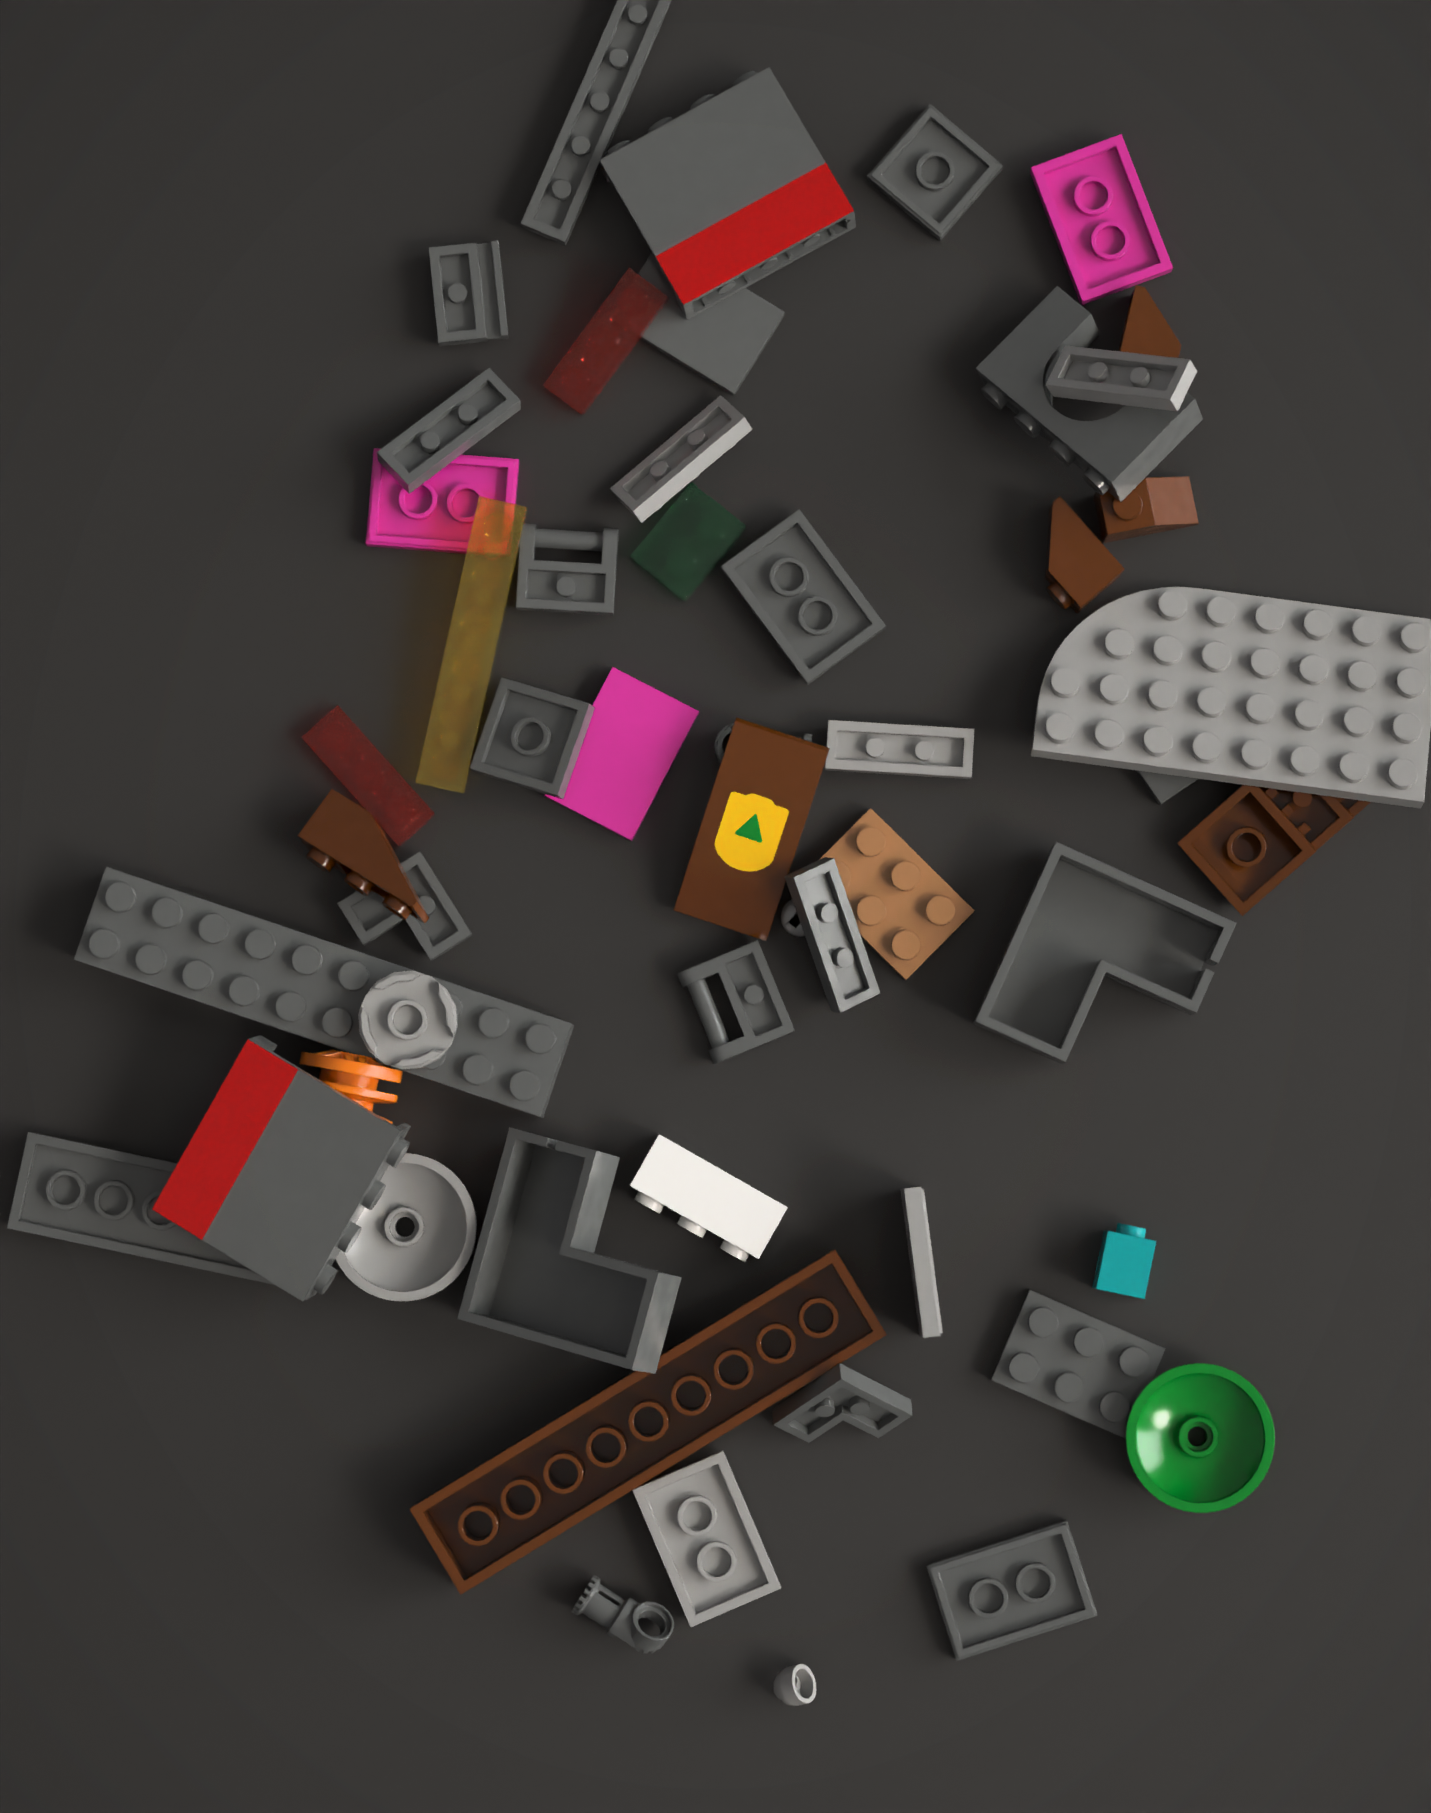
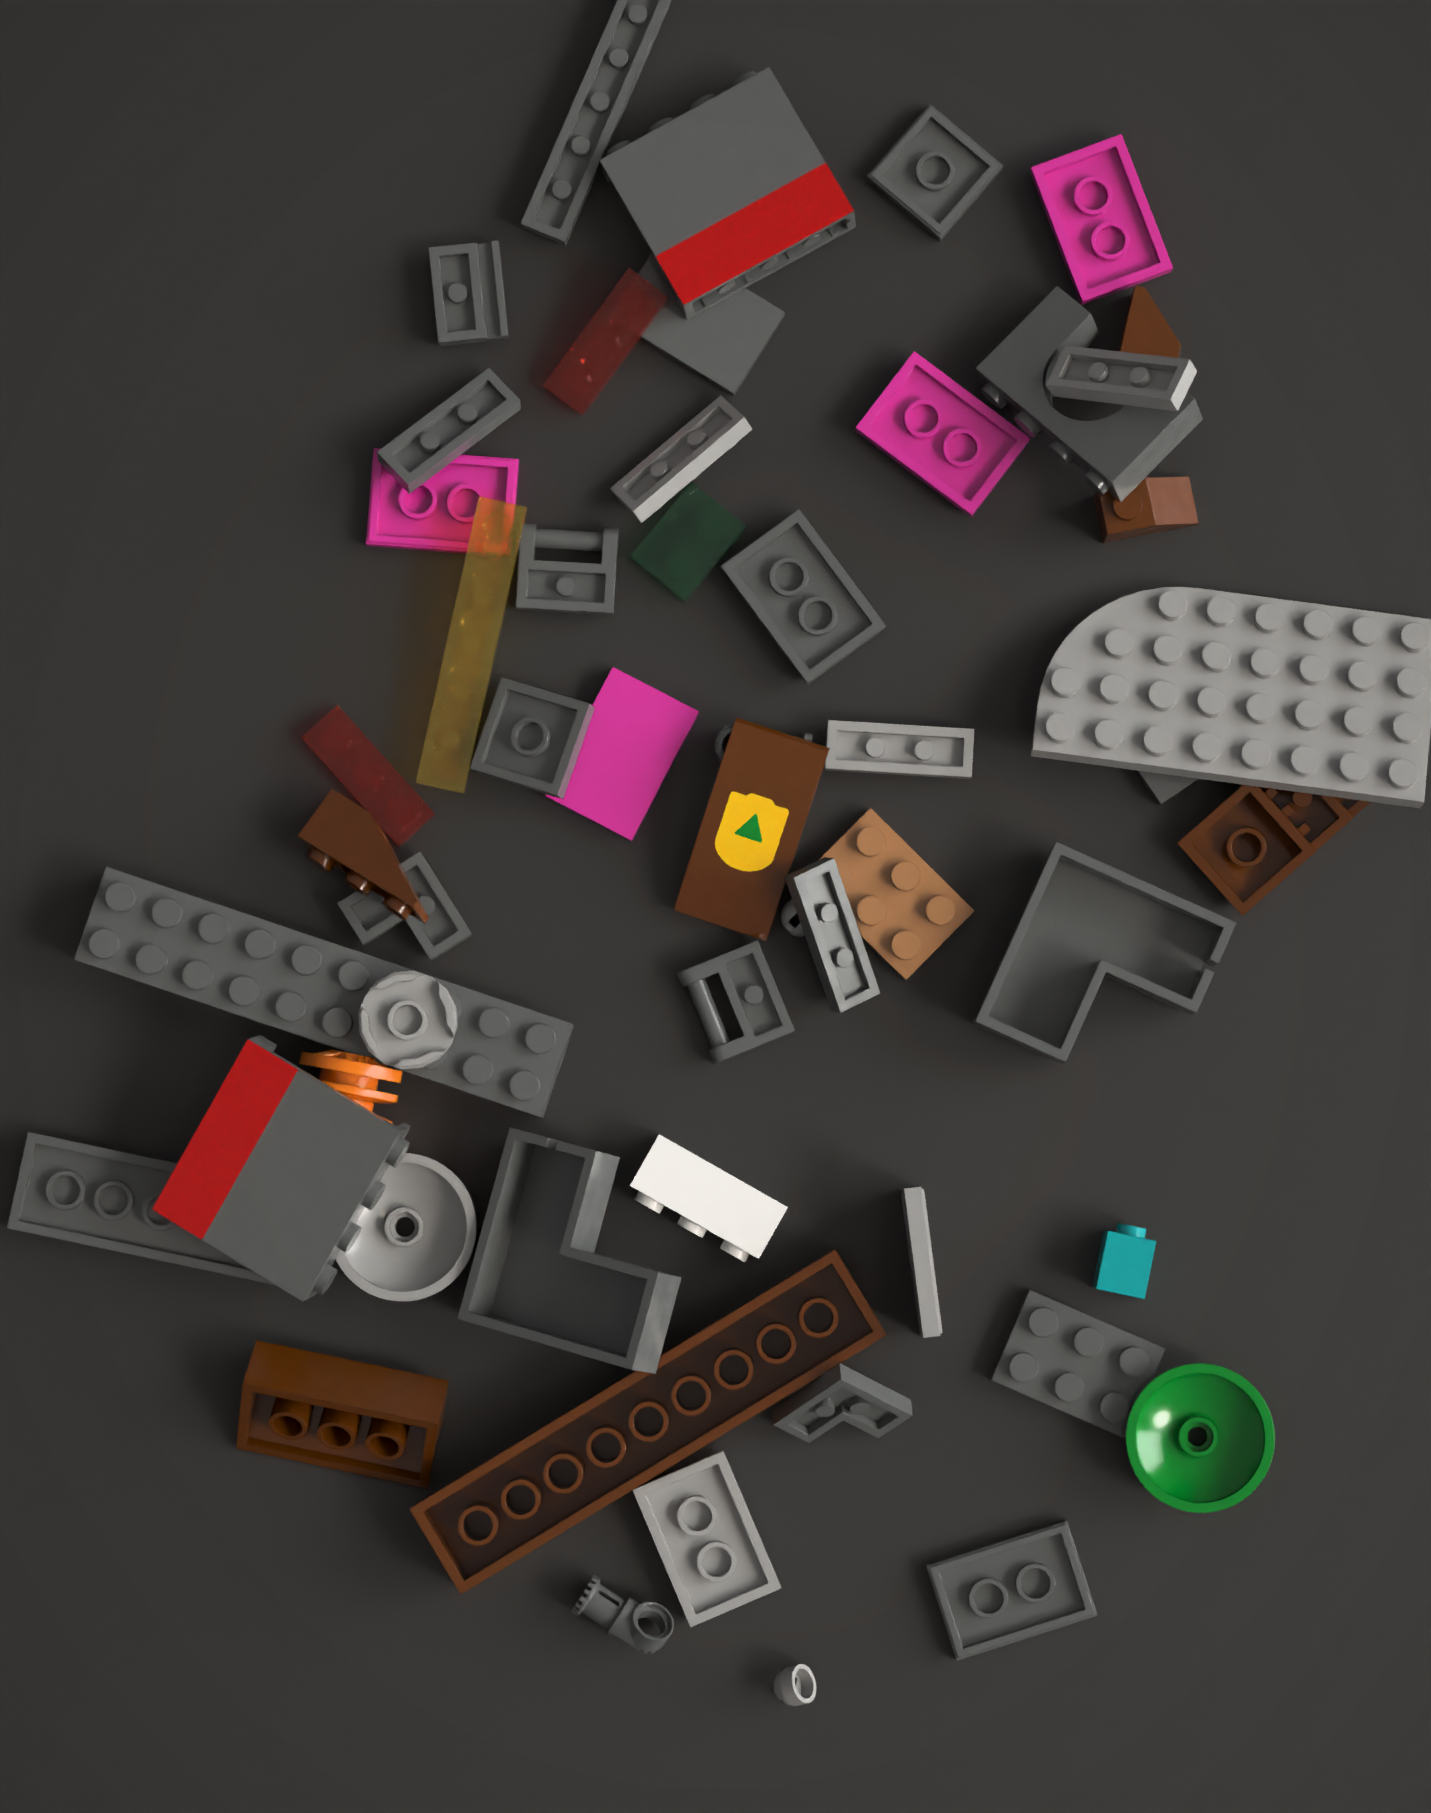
reddish brown slope [1045,496,1125,614] -> none
none -> reddish brown slope [236,1340,449,1489]
none -> dark pink plate [855,351,1030,518]

